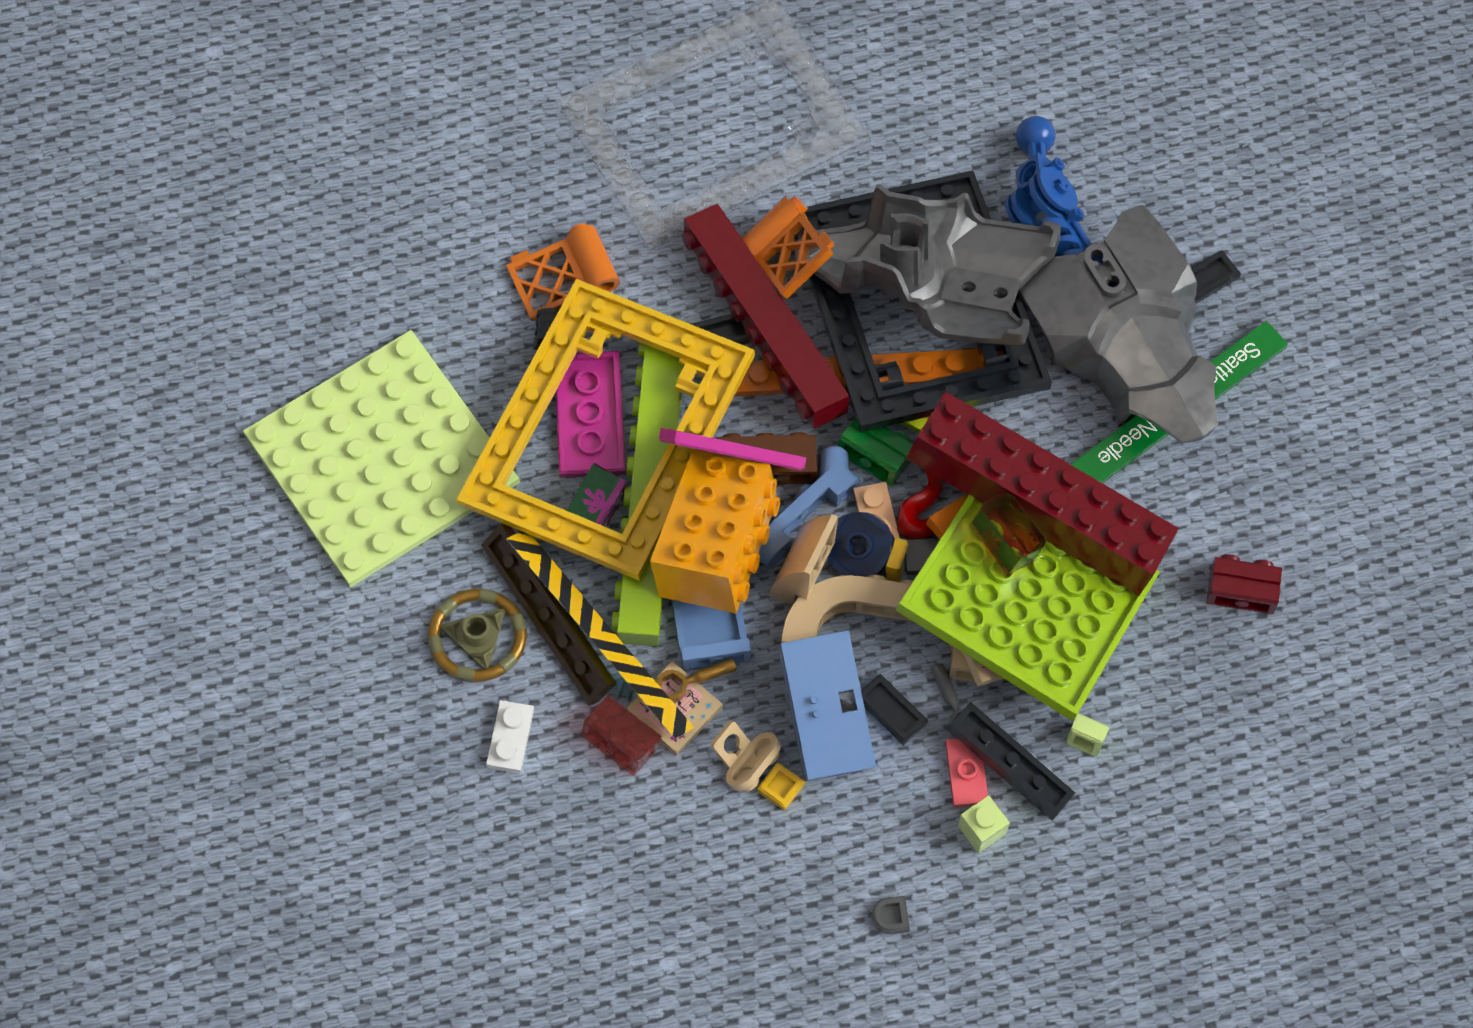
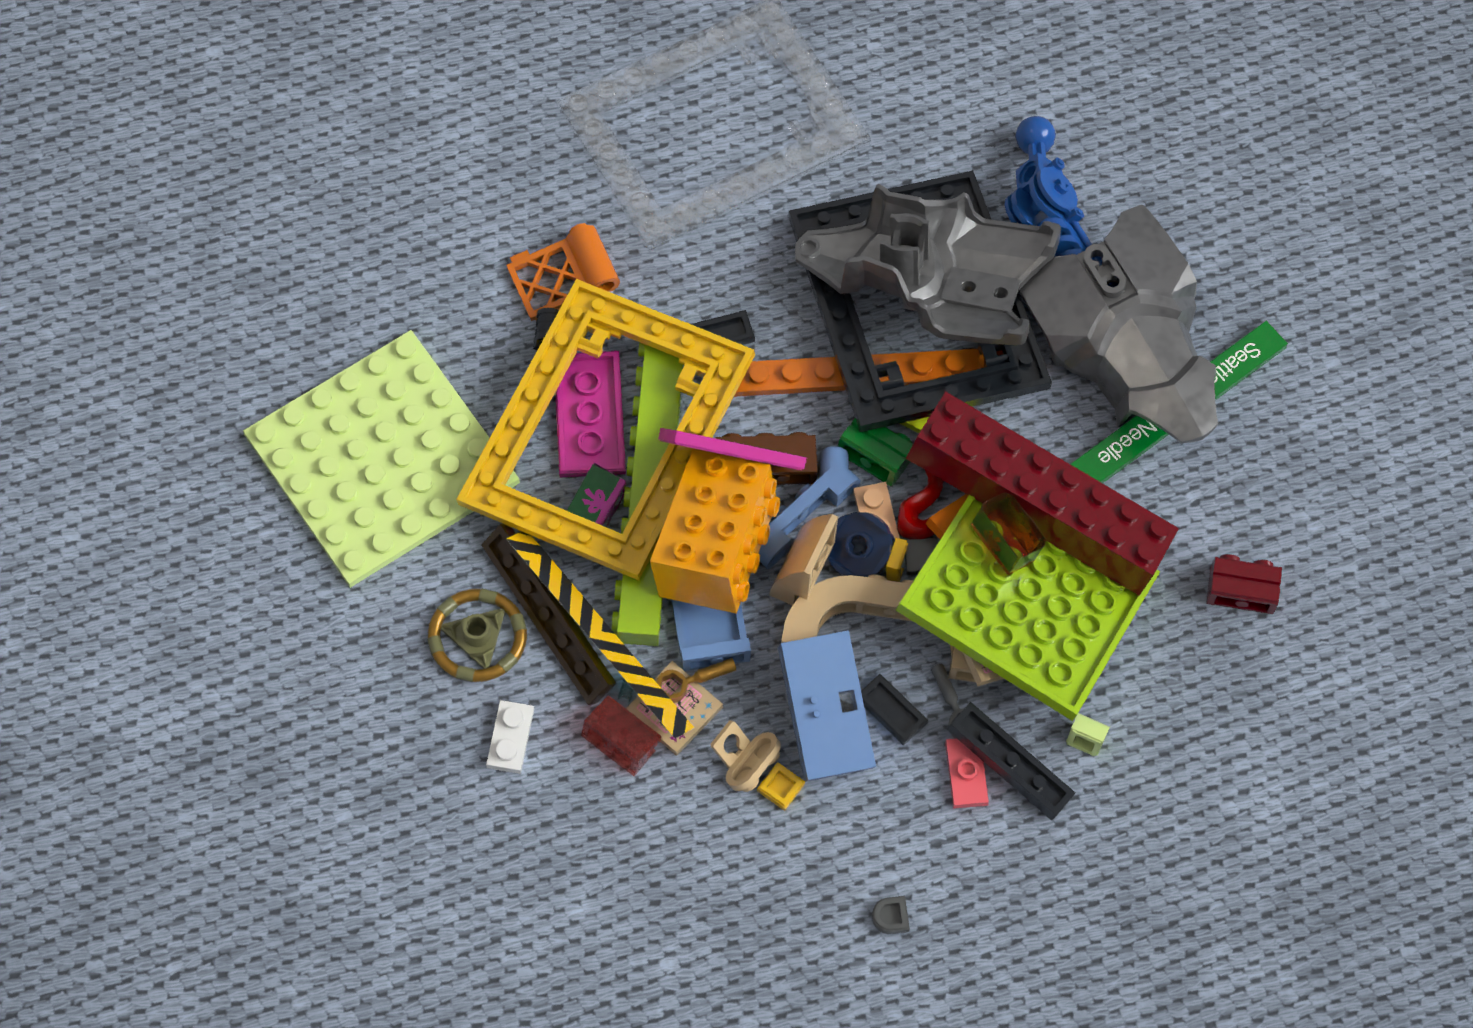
dark red brick [681,203,849,430] -> none
orange piece [742,195,835,299] -> none
yellowish green brick [958,796,1010,853] -> none
black tile [1191,250,1241,304] -> none

